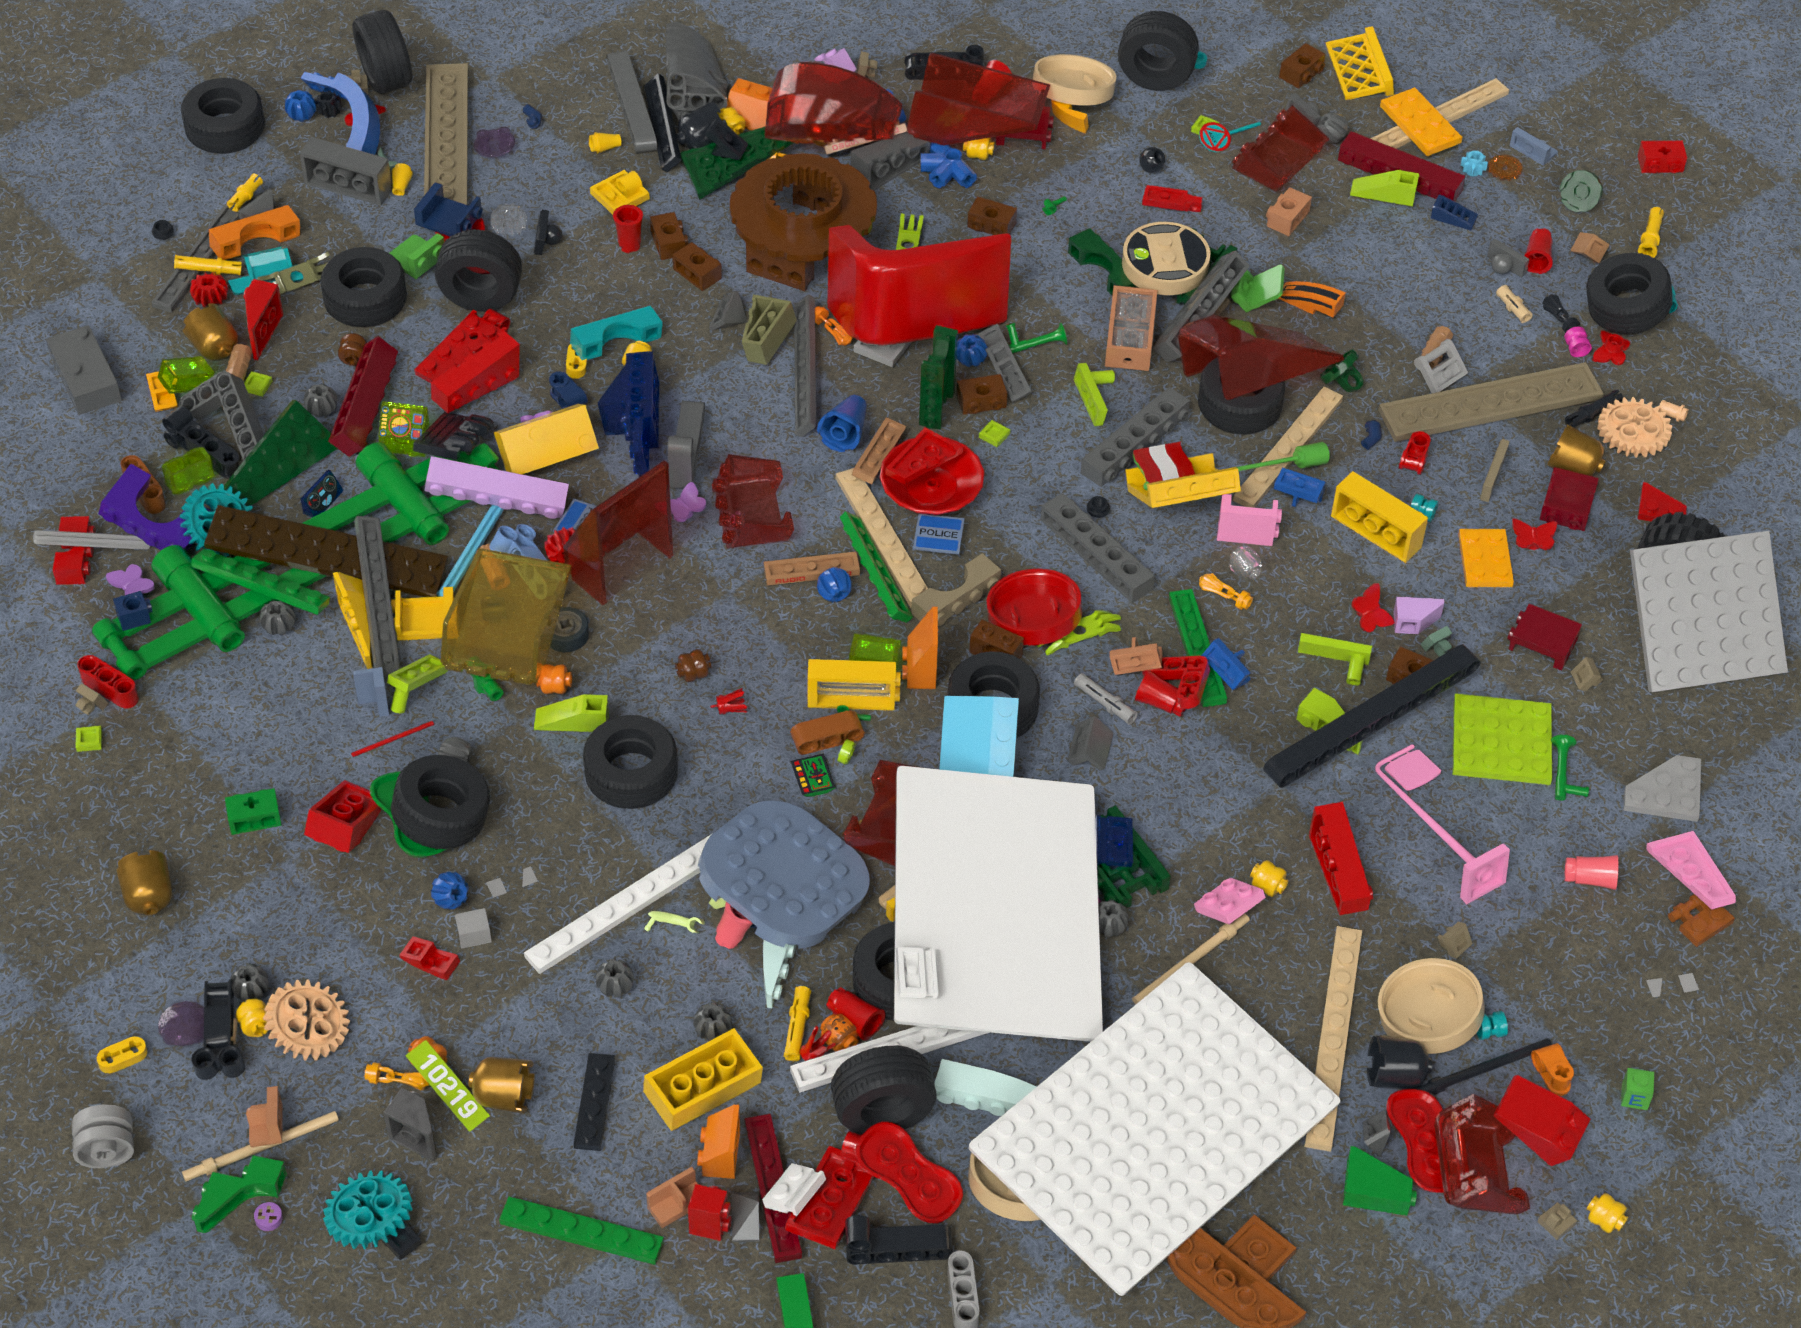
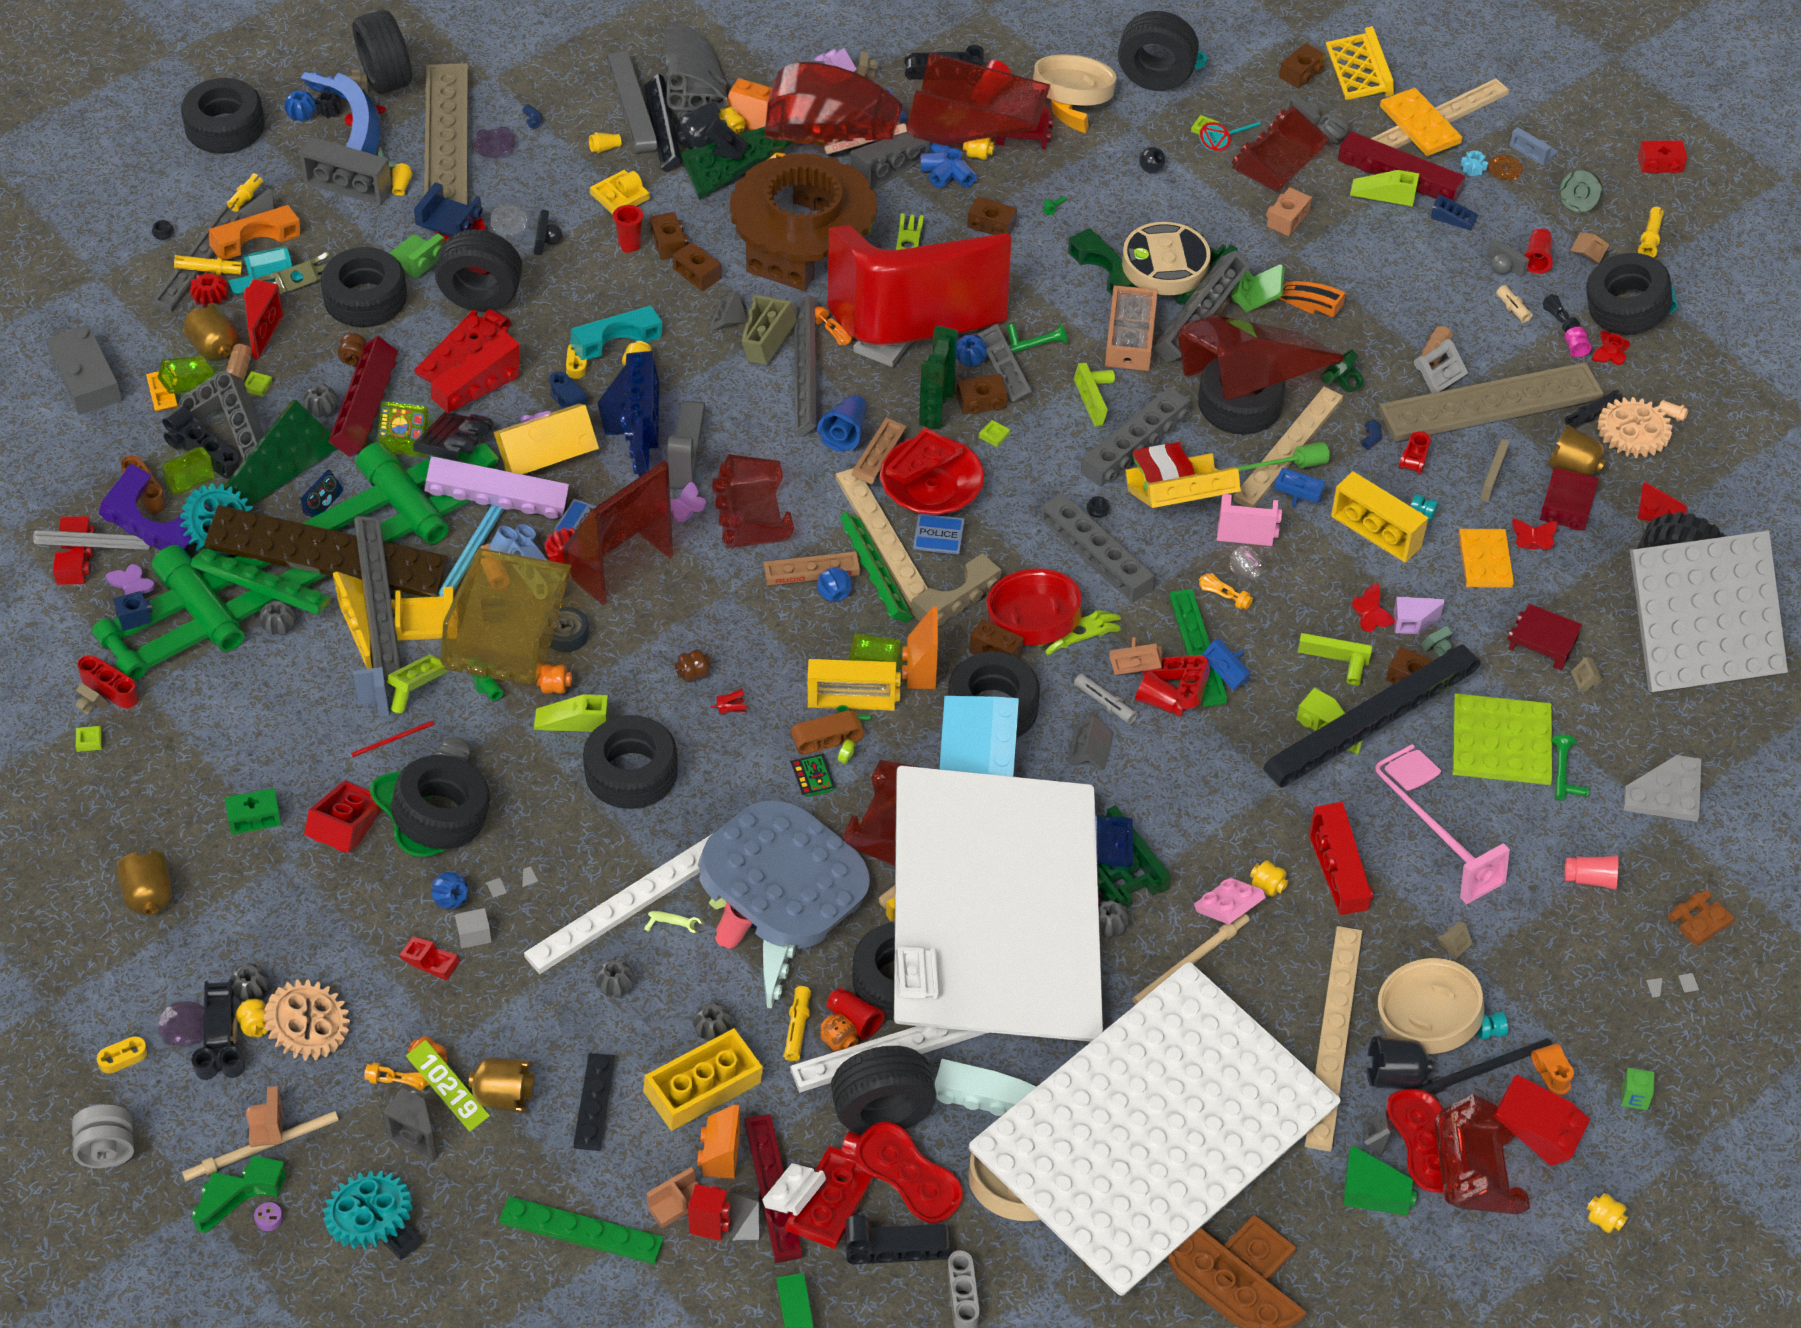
red piece [800,1025,836,1061] -> none
red hinge [1142,185,1203,212] -> none
dark tan tile [1538,1202,1577,1240] -> none
bright pink wing [1647,831,1736,909] -> none

